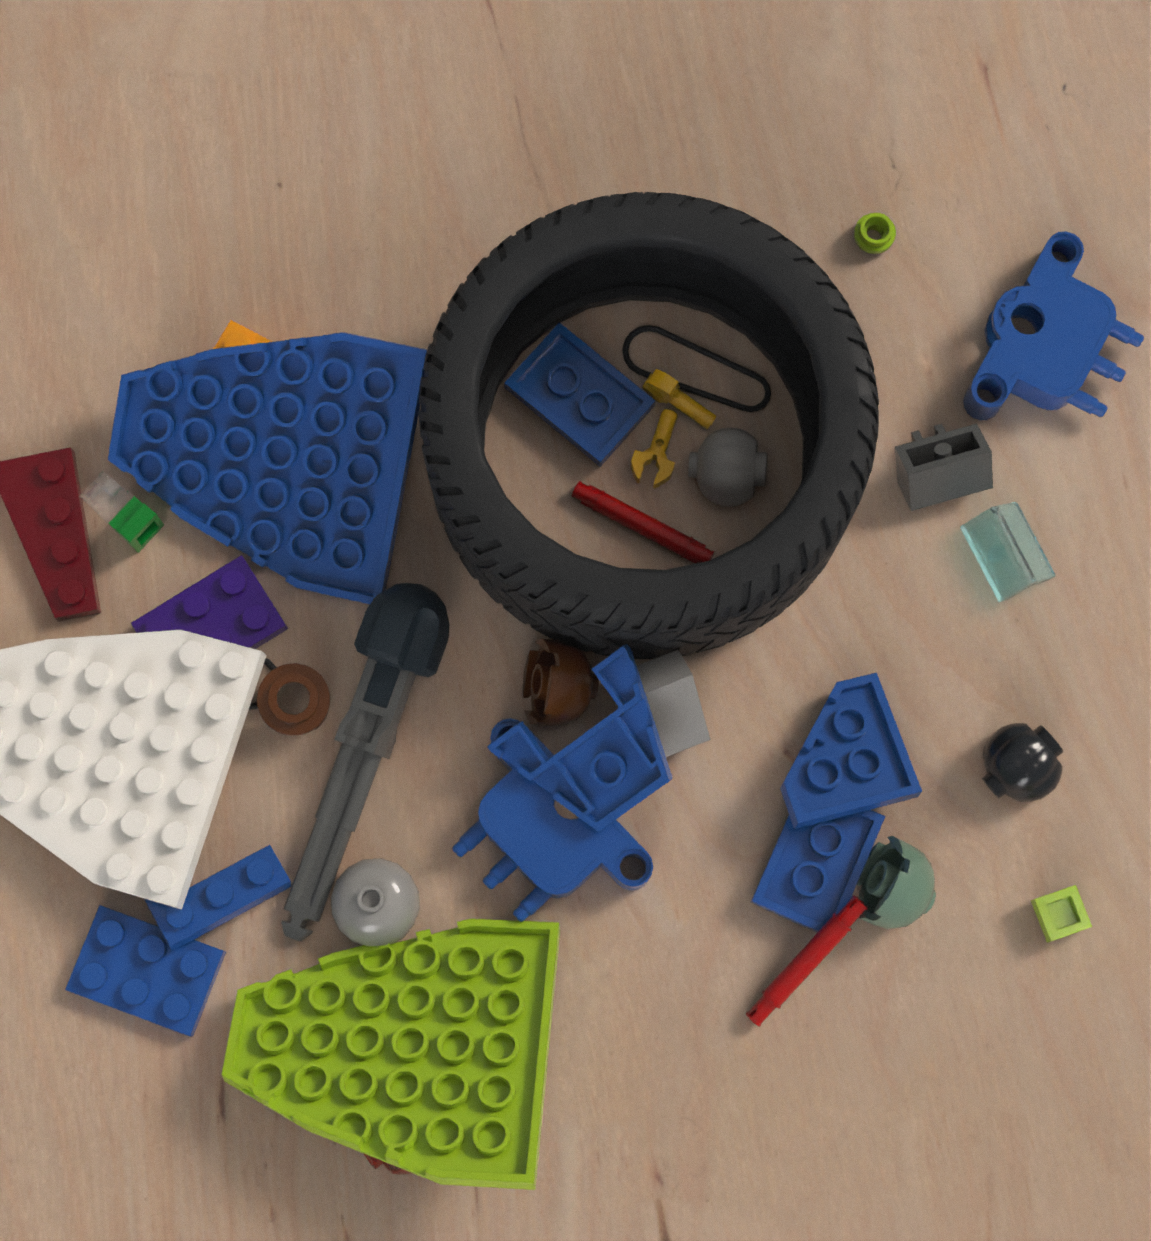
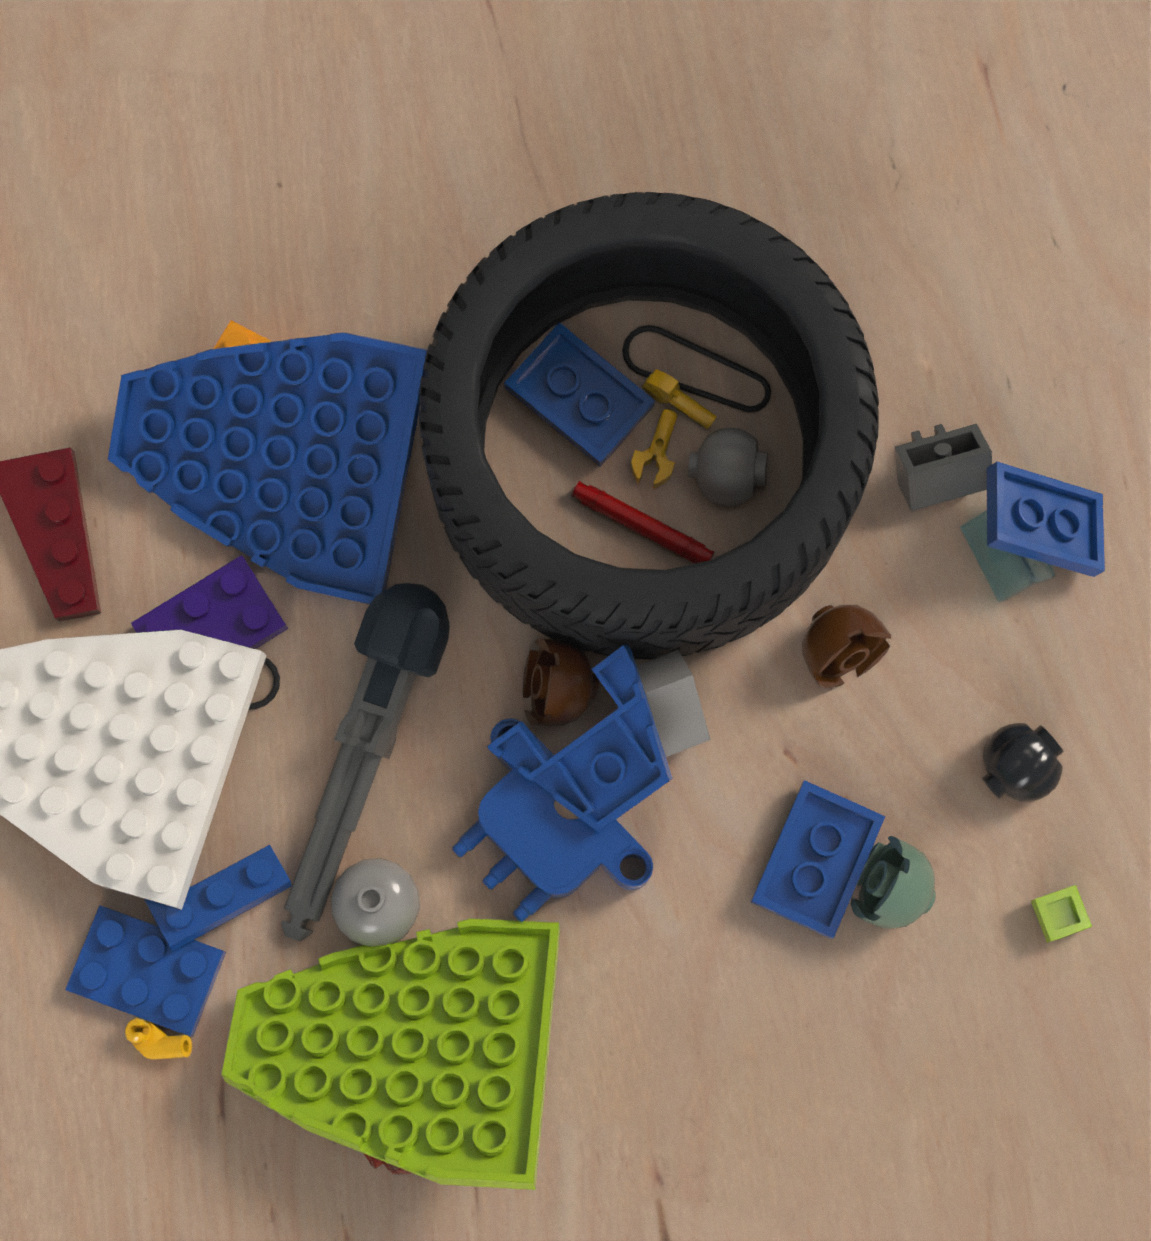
leg [79,471,164,553] -> none
reddish brown piece [257,663,330,736] -> none
red piece [746,895,868,1027] -> none
blue plate [780,672,922,829] -> none
lime plate [854,213,896,254] -> none
blue piece [963,231,1144,420] -> none
none -> yellow arm [125,1018,192,1060]
none -> reddish brown cylinder [802,605,891,688]
none -> blue plate [987,461,1105,577]

